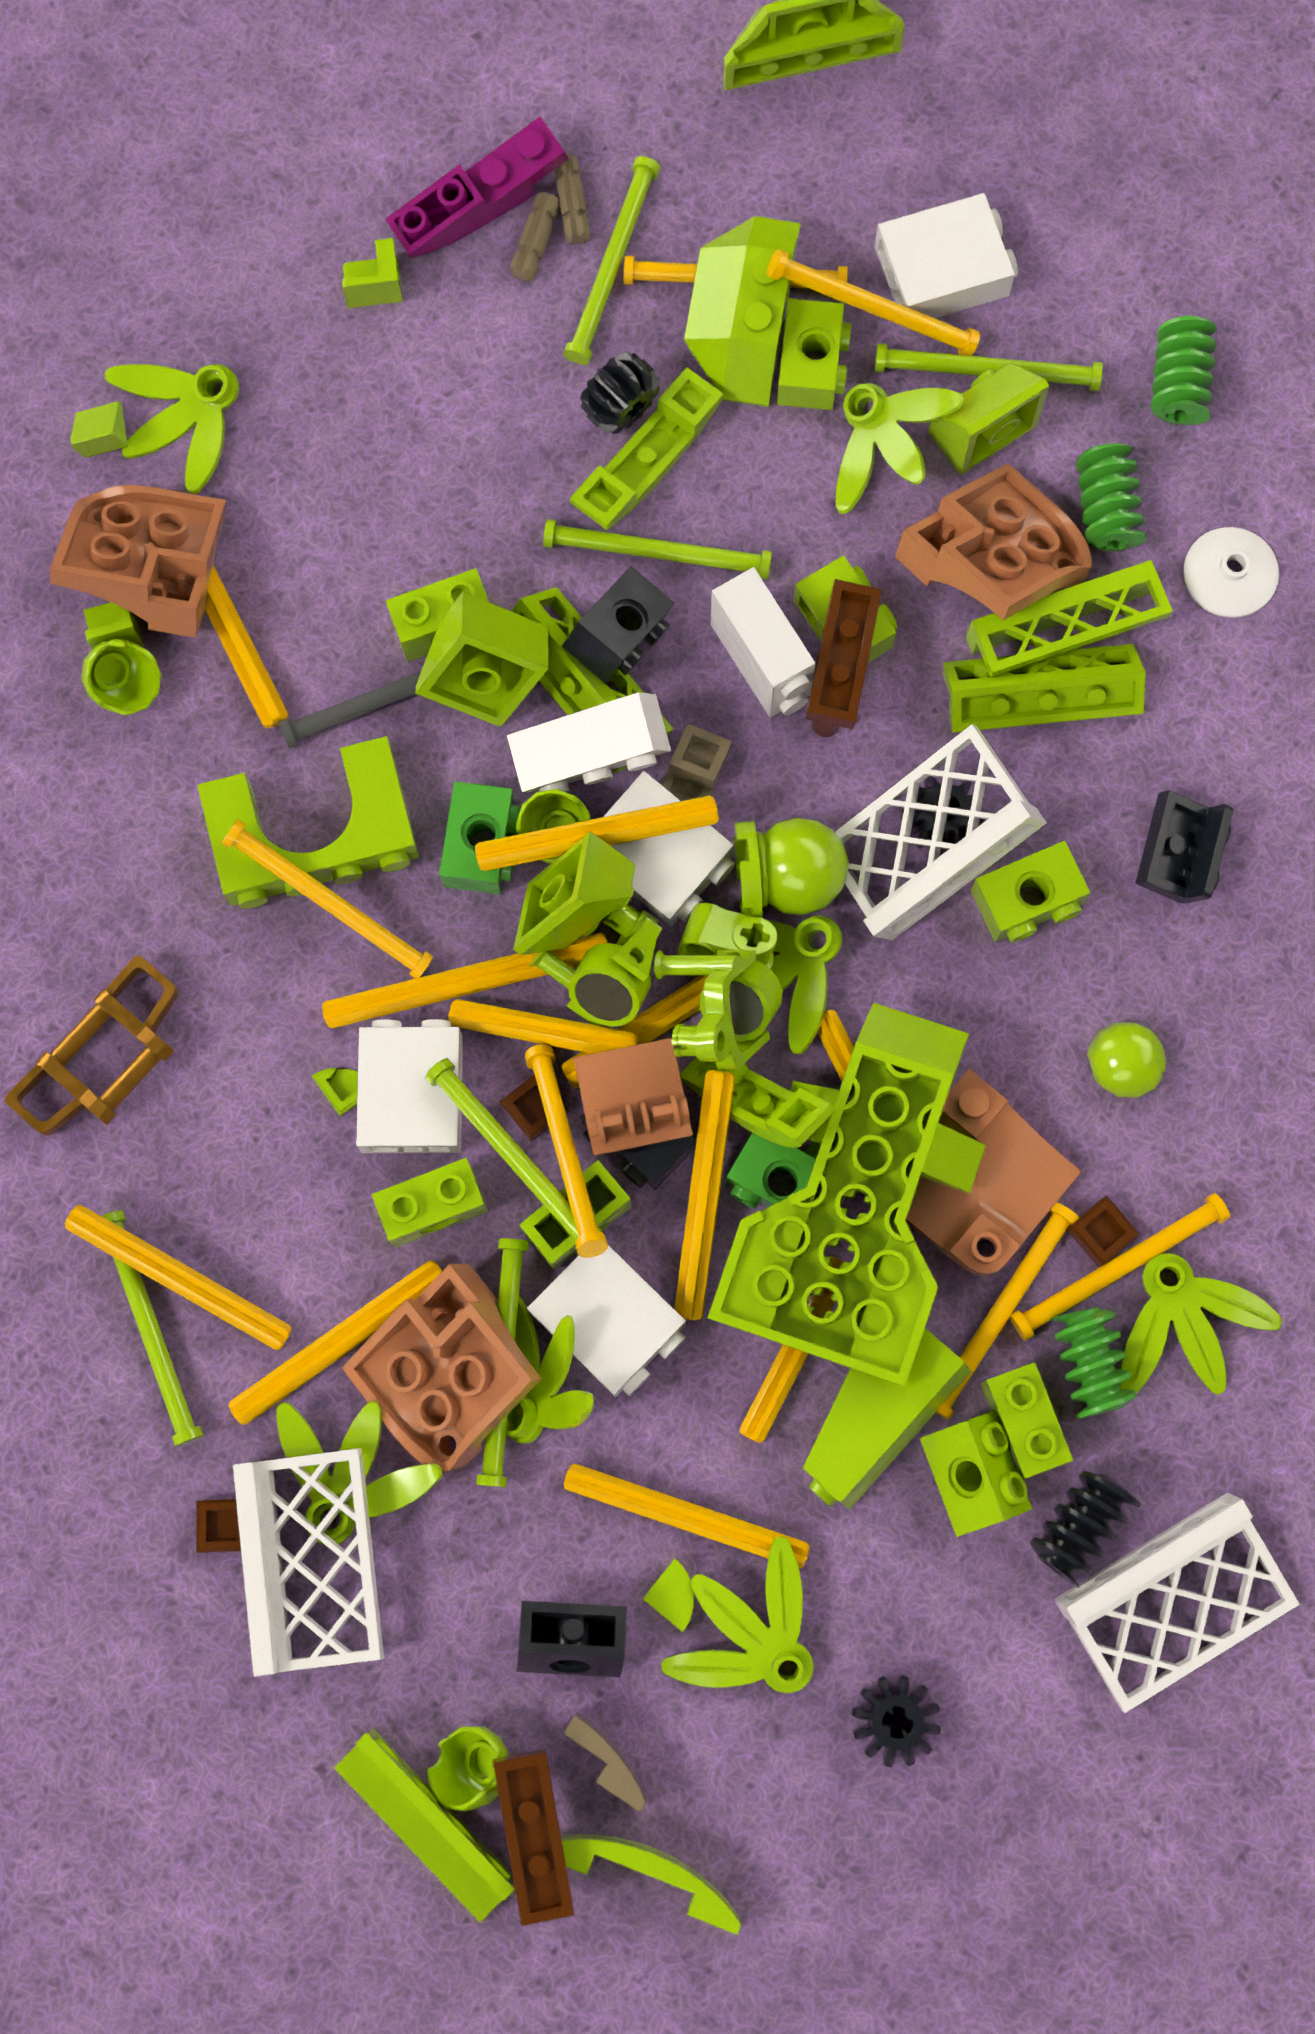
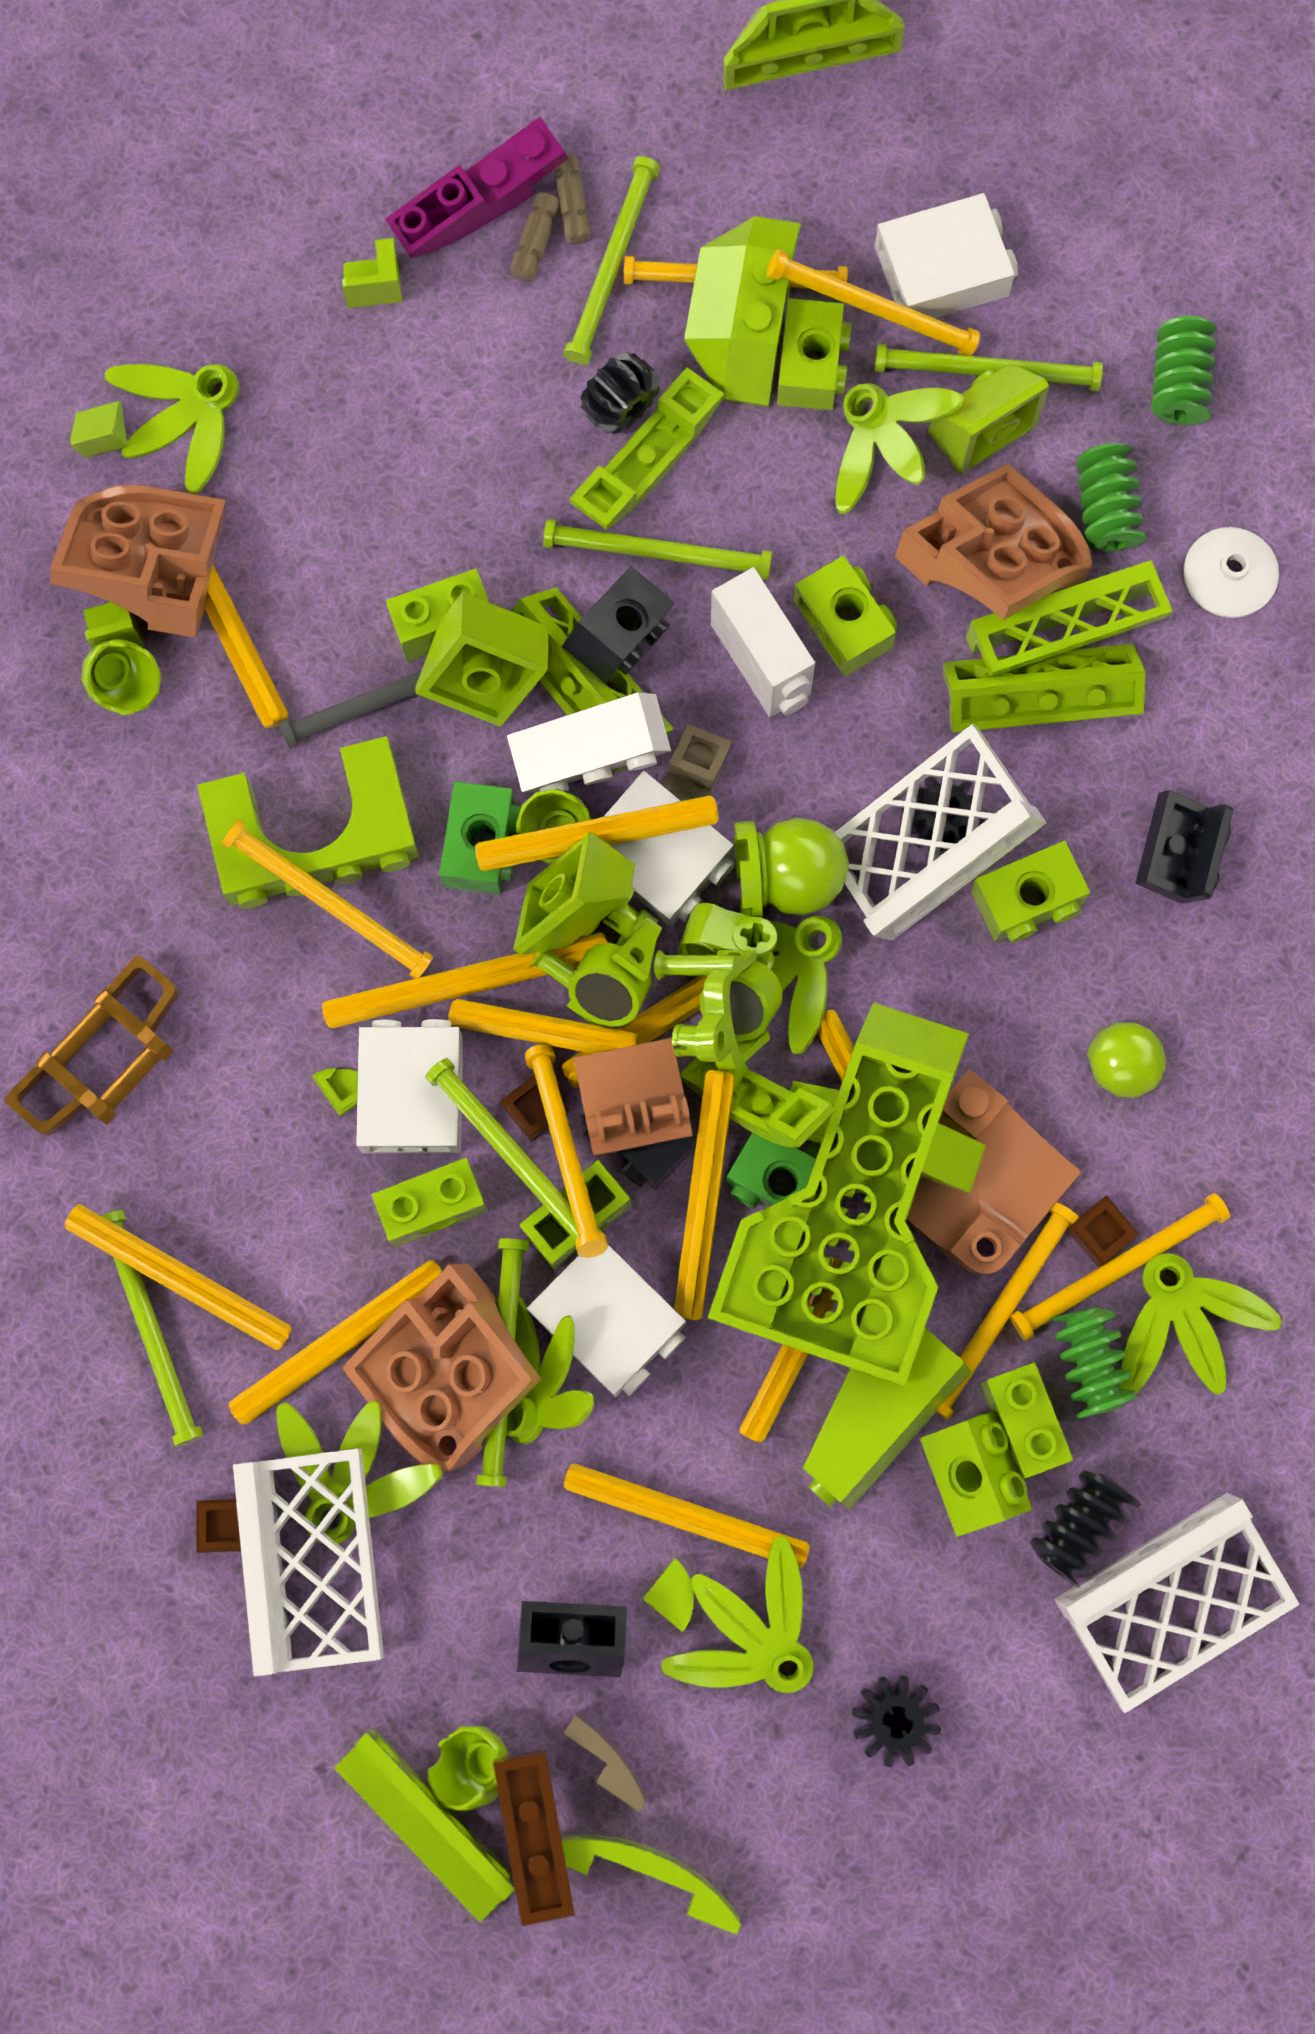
reddish brown piece [805,579,882,737] -> none

